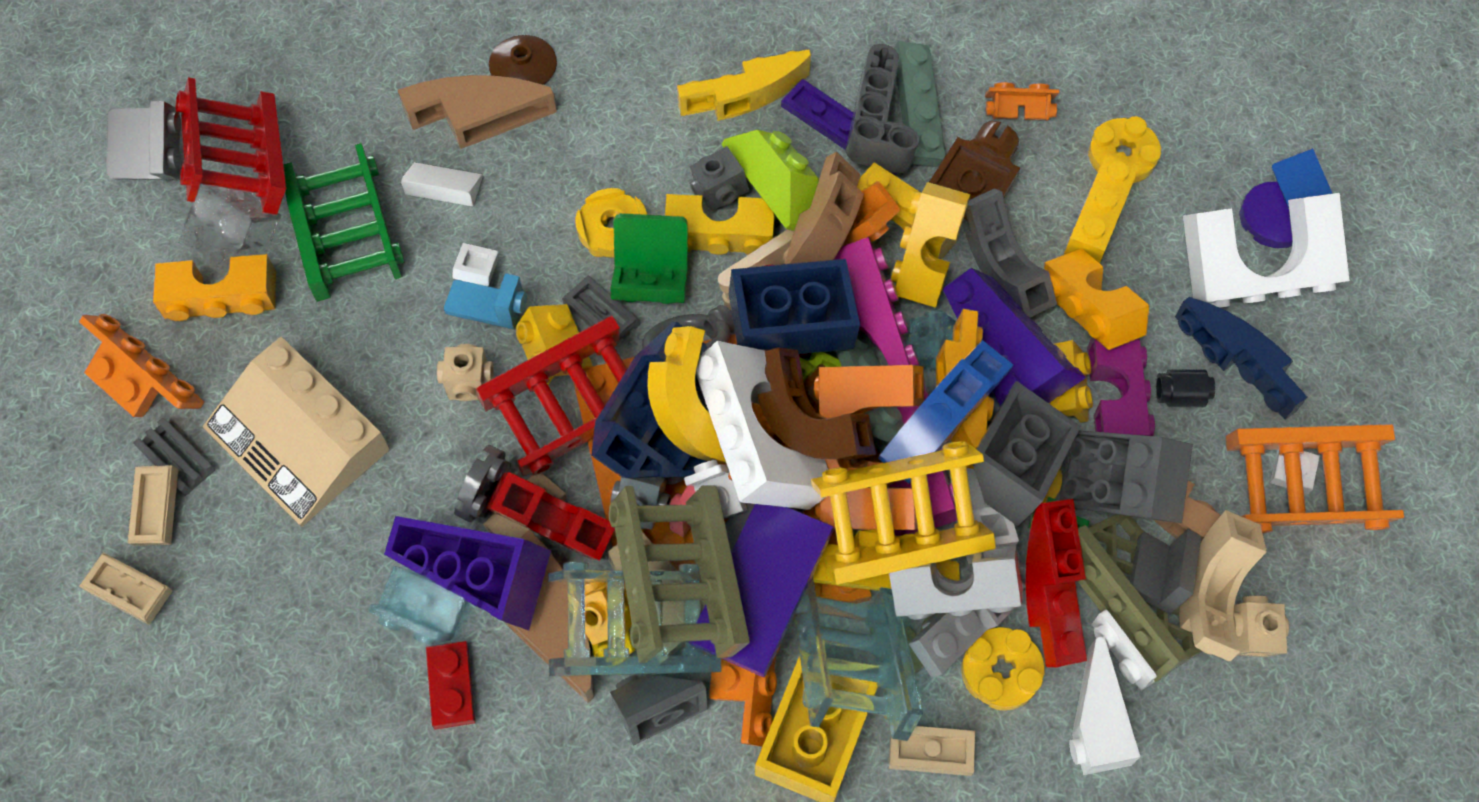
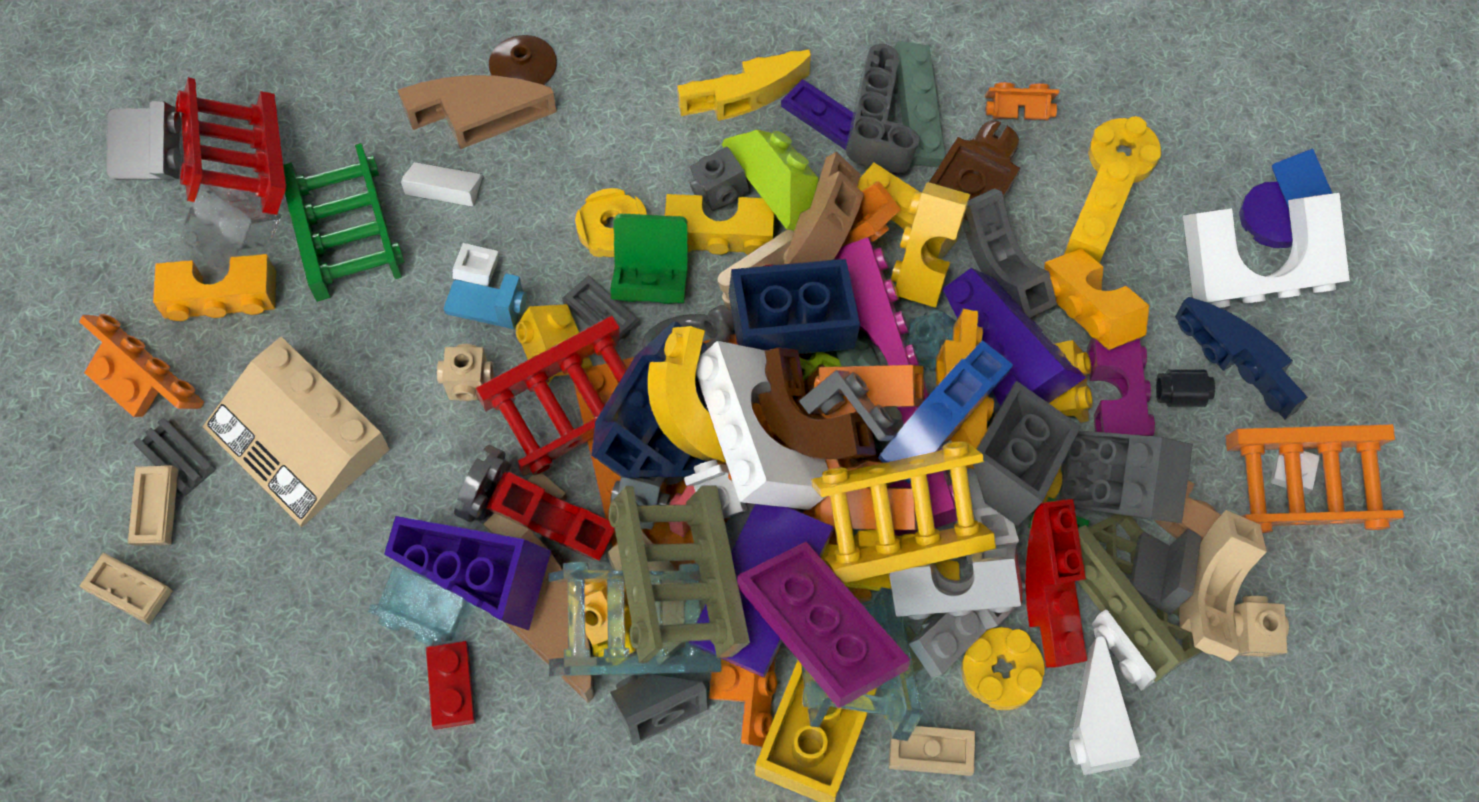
none -> magenta plate [737,542,911,709]
none -> dark grey bracket [799,370,896,441]

